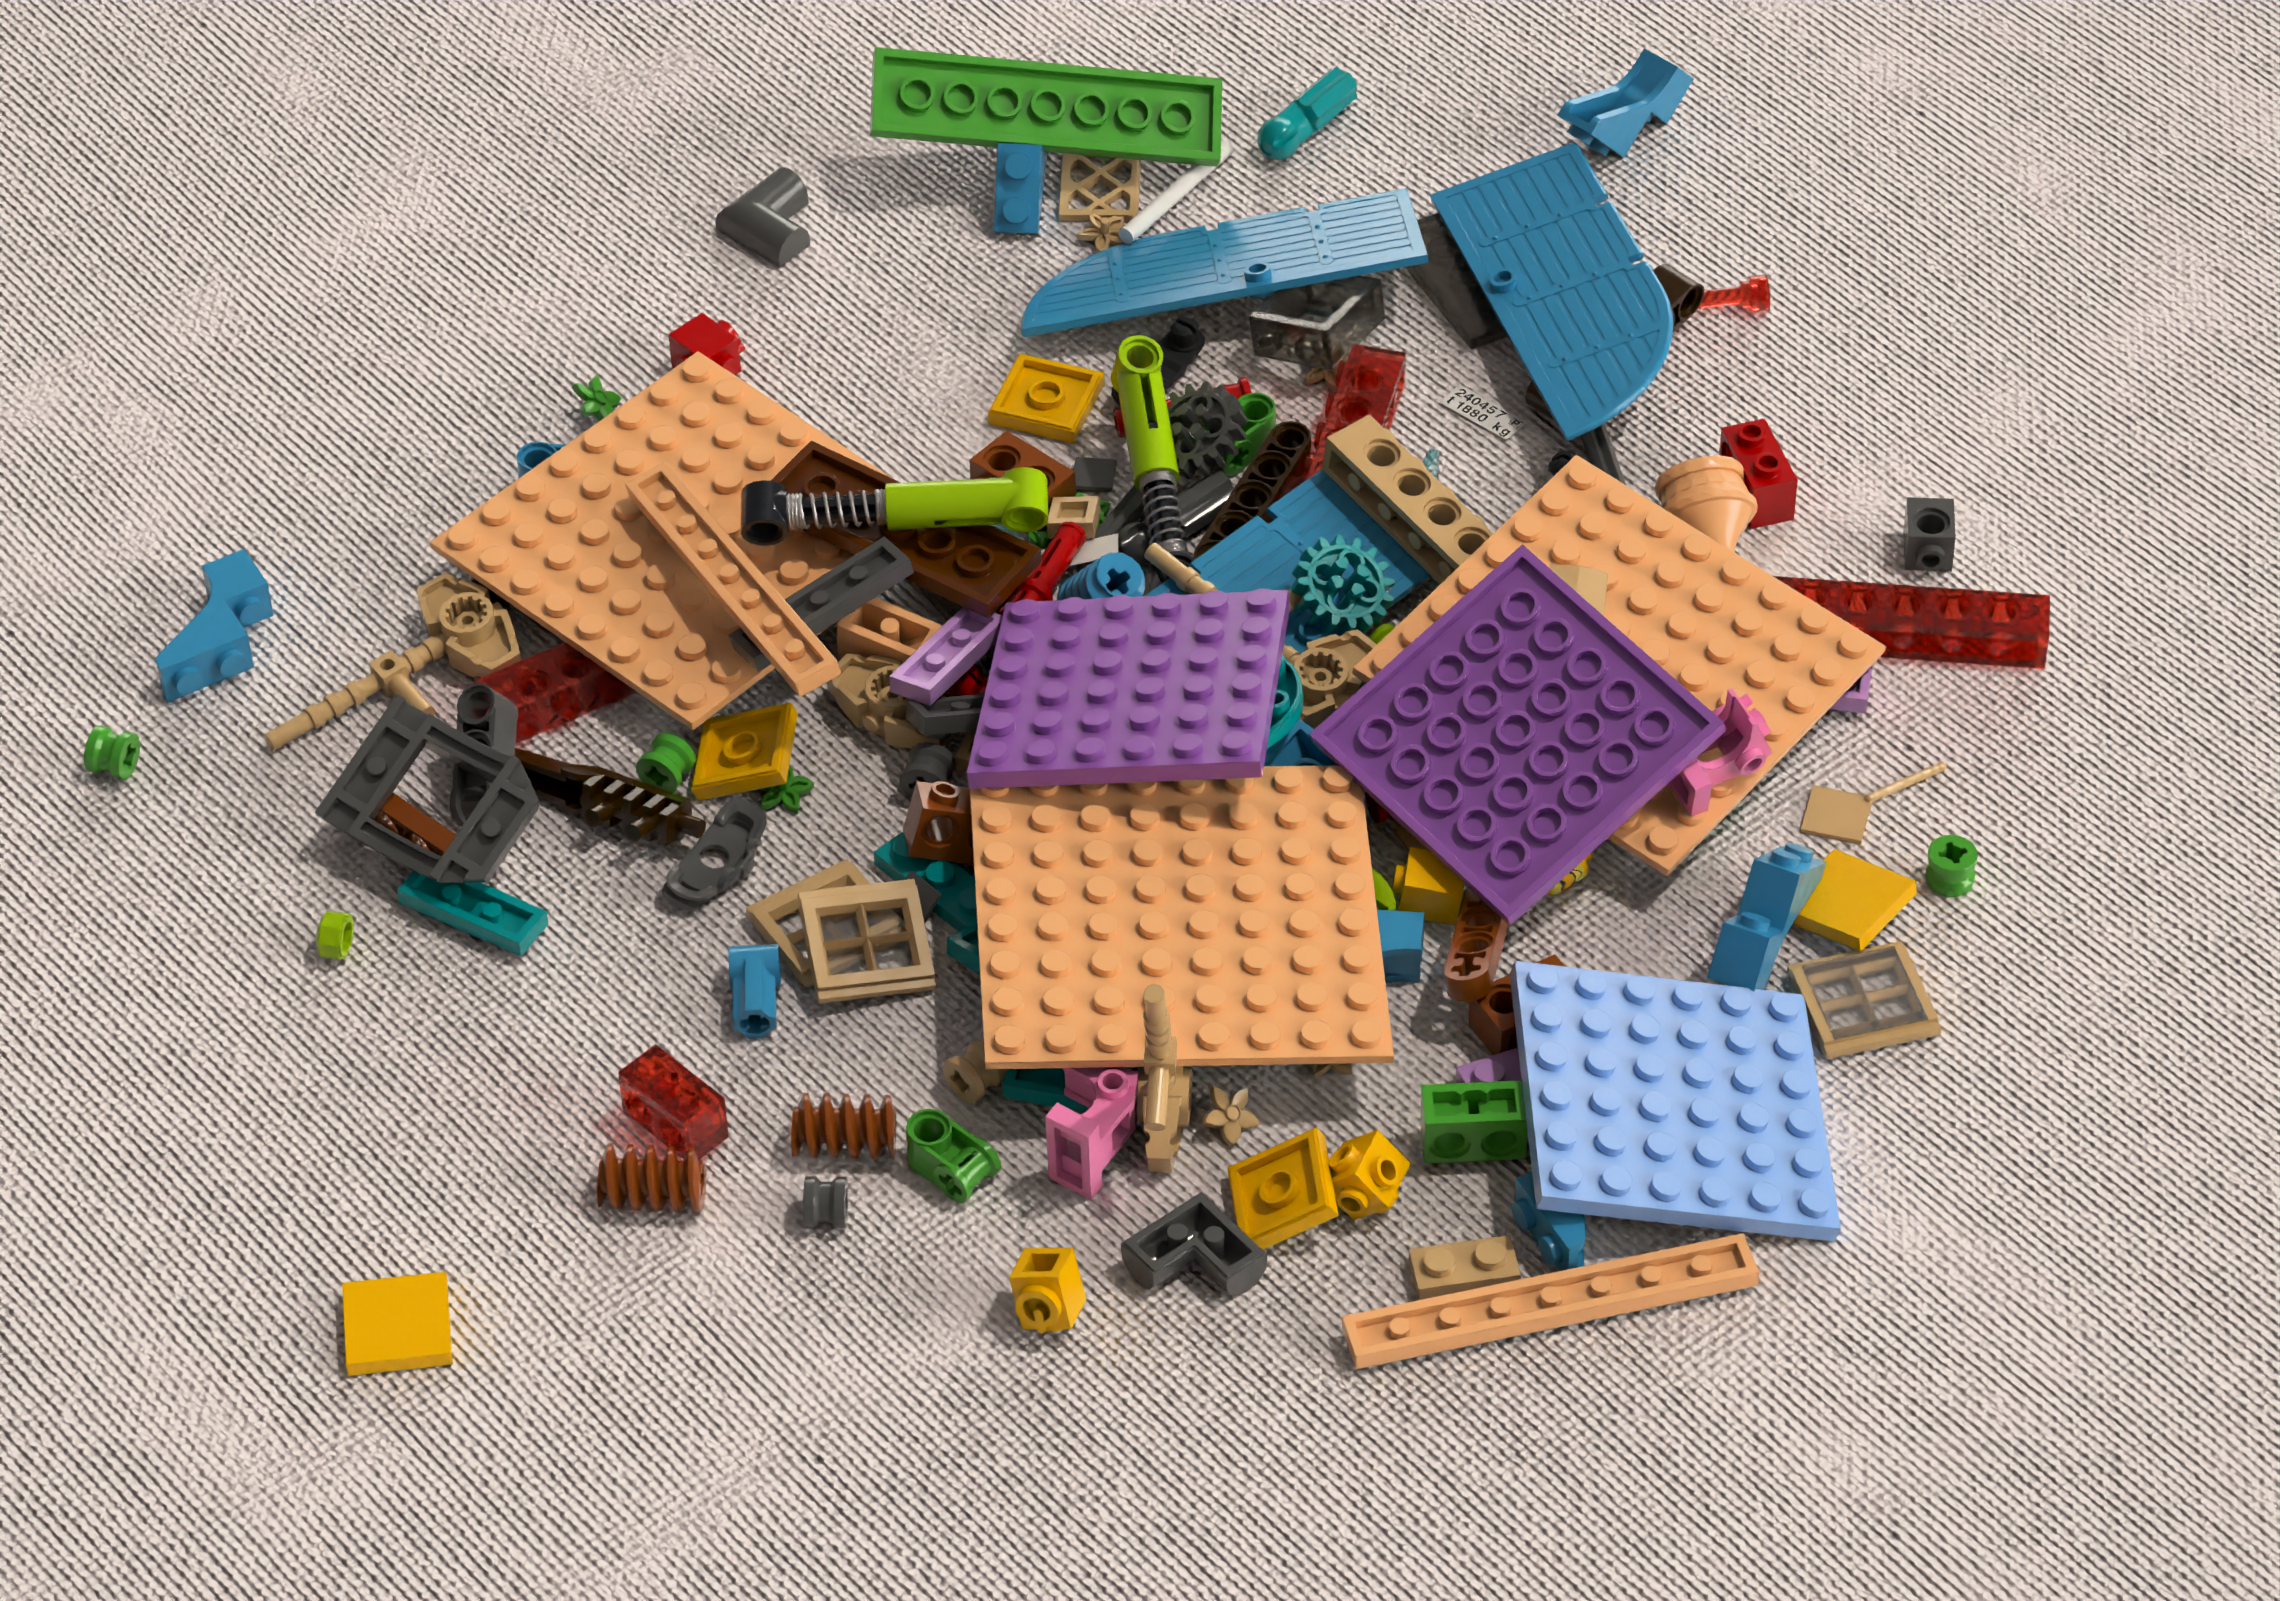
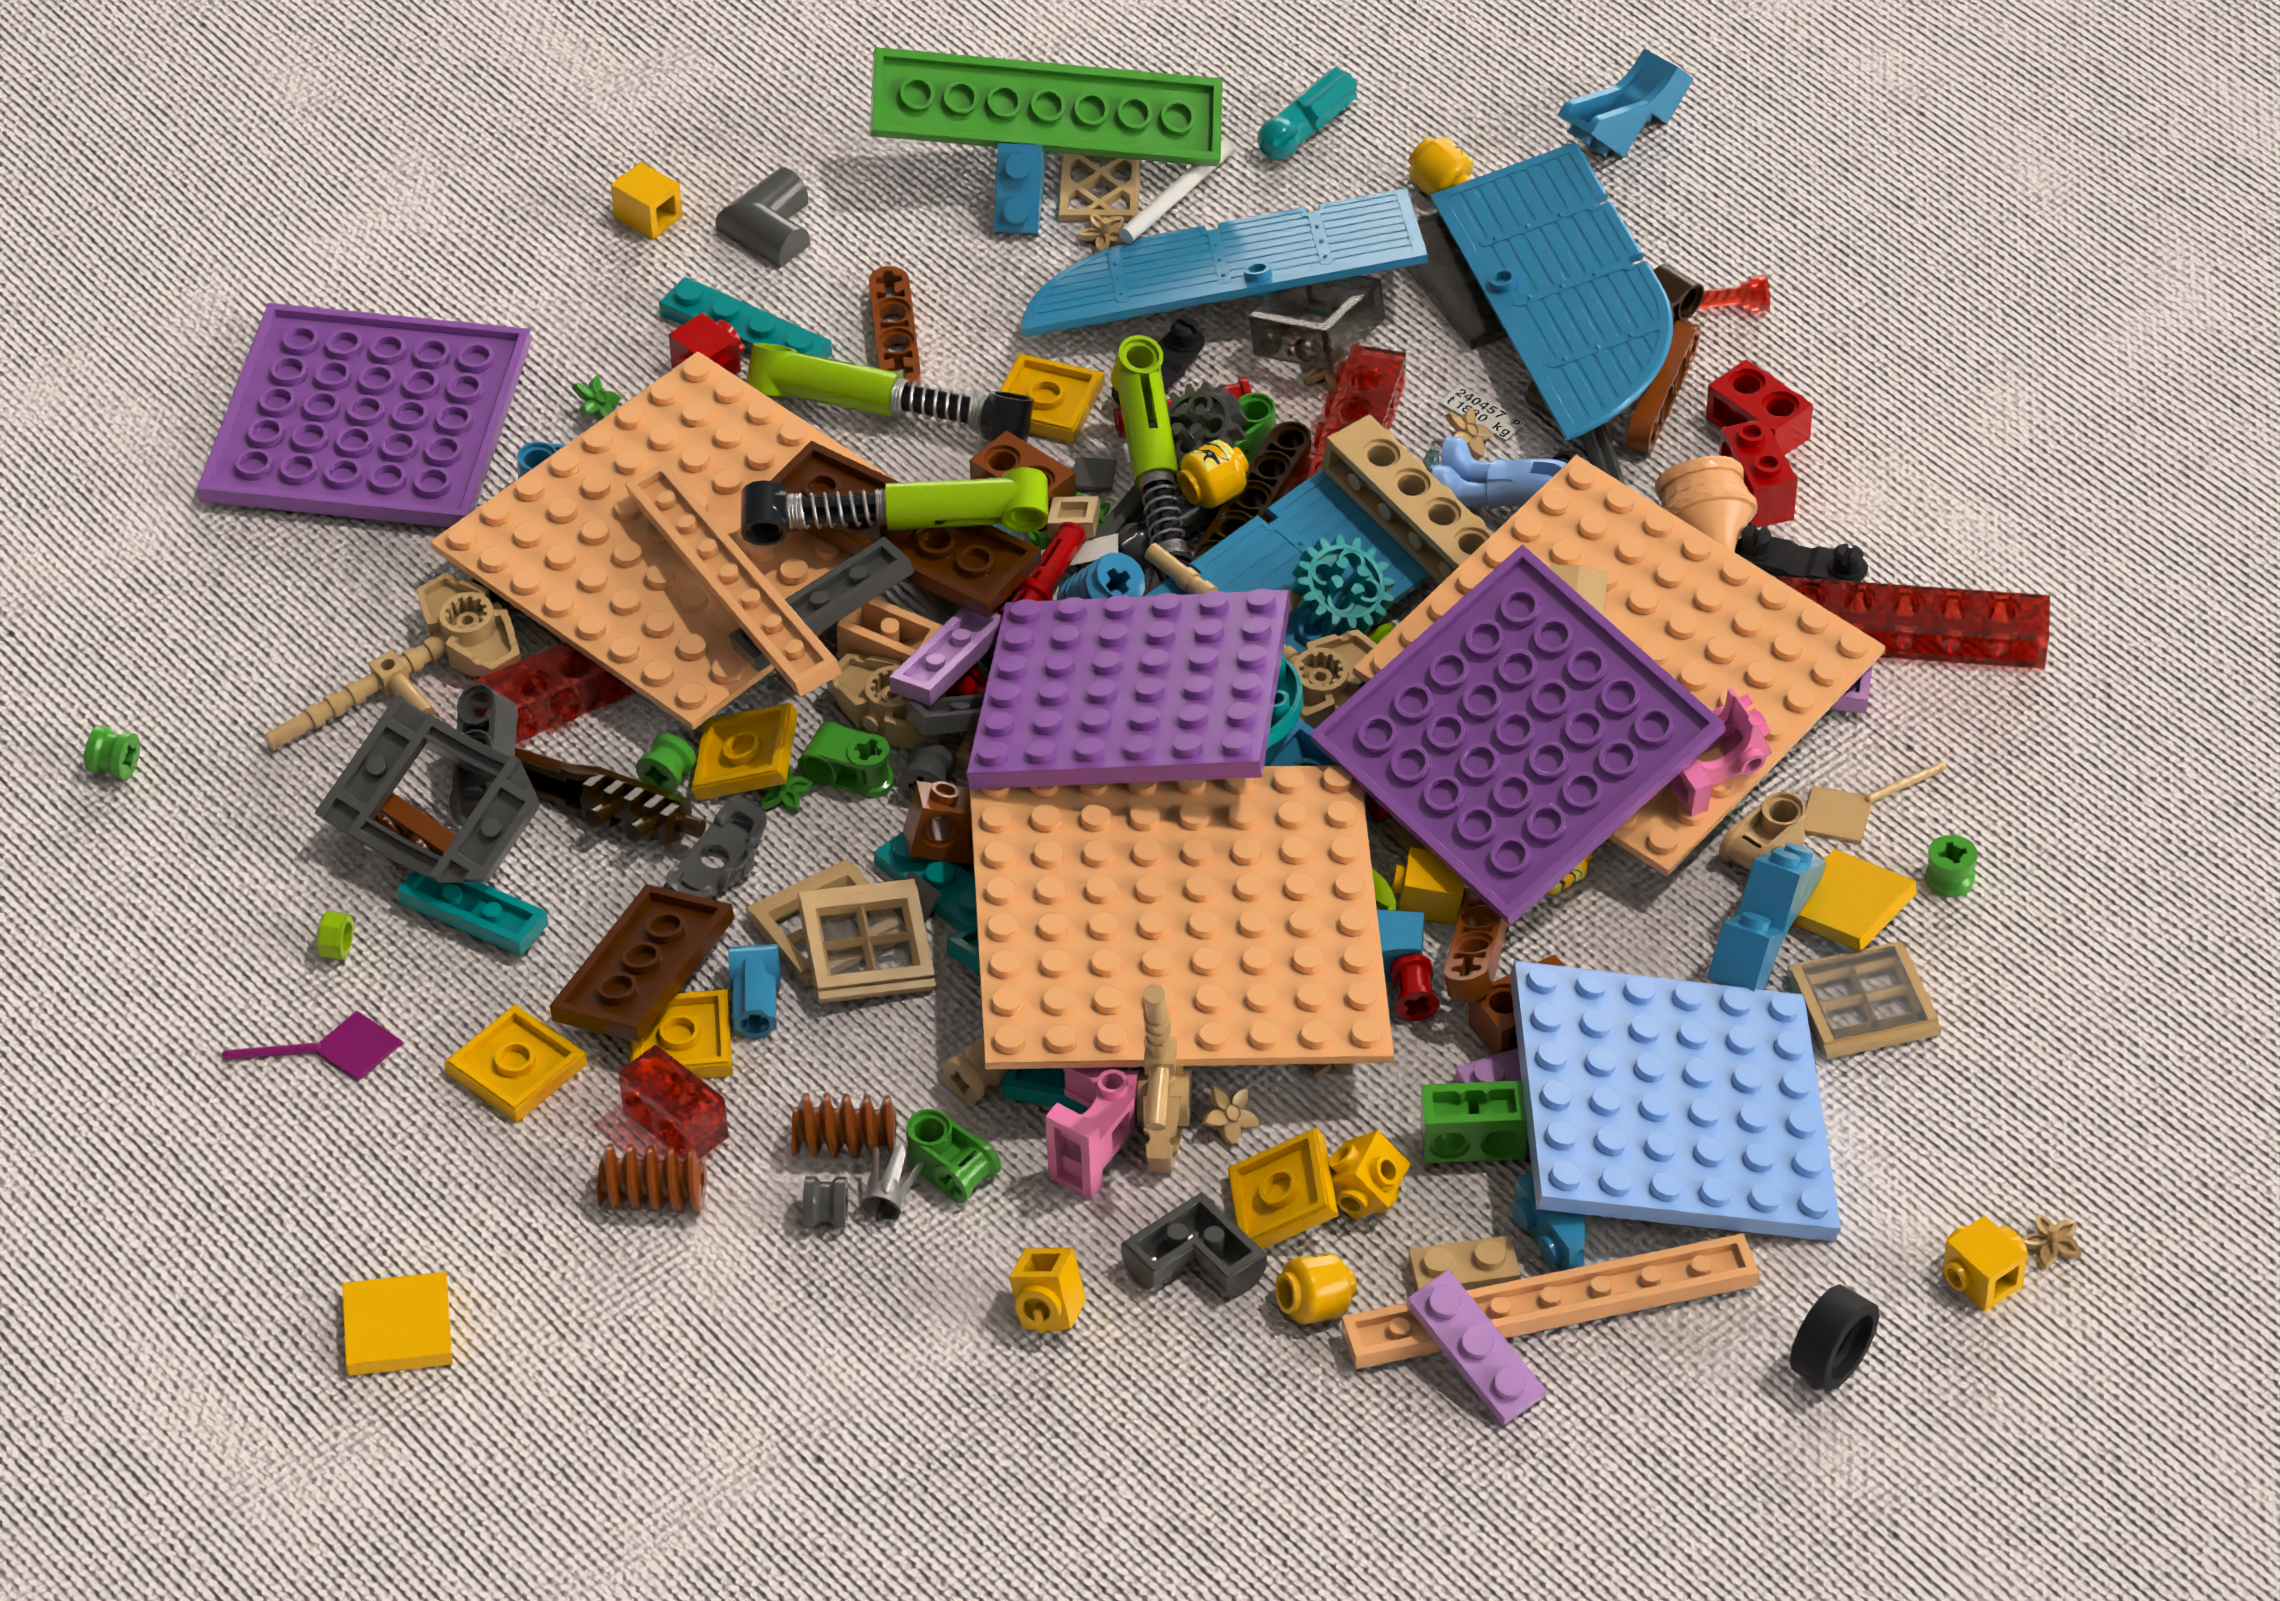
dark azure arch [156,549,273,703] -> none
dark grey brick [1903,497,1956,571] -> none
none -> medium lavender plate [197,303,531,527]
none -> magenta piece [222,1011,403,1081]
none -> yellow tile [444,1004,587,1123]
none -> reddish brown plate [549,884,735,1042]
none -> yellow brick [611,162,683,240]
none -> yellow tile [630,989,733,1084]
none -> teal plate [659,277,832,358]
none -> piece [746,343,1034,442]
none -> bright green piece [798,721,895,798]
none -> flat silver piece [862,1145,925,1222]
none -> dark orange beam [869,266,921,386]
none -> yellow head [1177,440,1249,509]
none -> yellow head [1275,1252,1357,1325]
none -> red bush [1389,954,1440,1021]
none -> lavender plate [1405,1269,1546,1426]
none -> yellow head [1408,137,1474,197]
none -> light blue piece [1431,436,1567,509]
none -> tan plant [1445,407,1493,460]
none -> dark orange beam [1626,320,1700,454]
none -> red brick [1706,359,1813,455]
none -> tan piece [1718,791,1806,871]
none -> black piece [1735,525,1868,590]
none -> black tyre [1790,1284,1880,1391]
none -> yellow brick [1942,1215,2028,1312]
none -> tan plant [2022,1213,2081,1270]

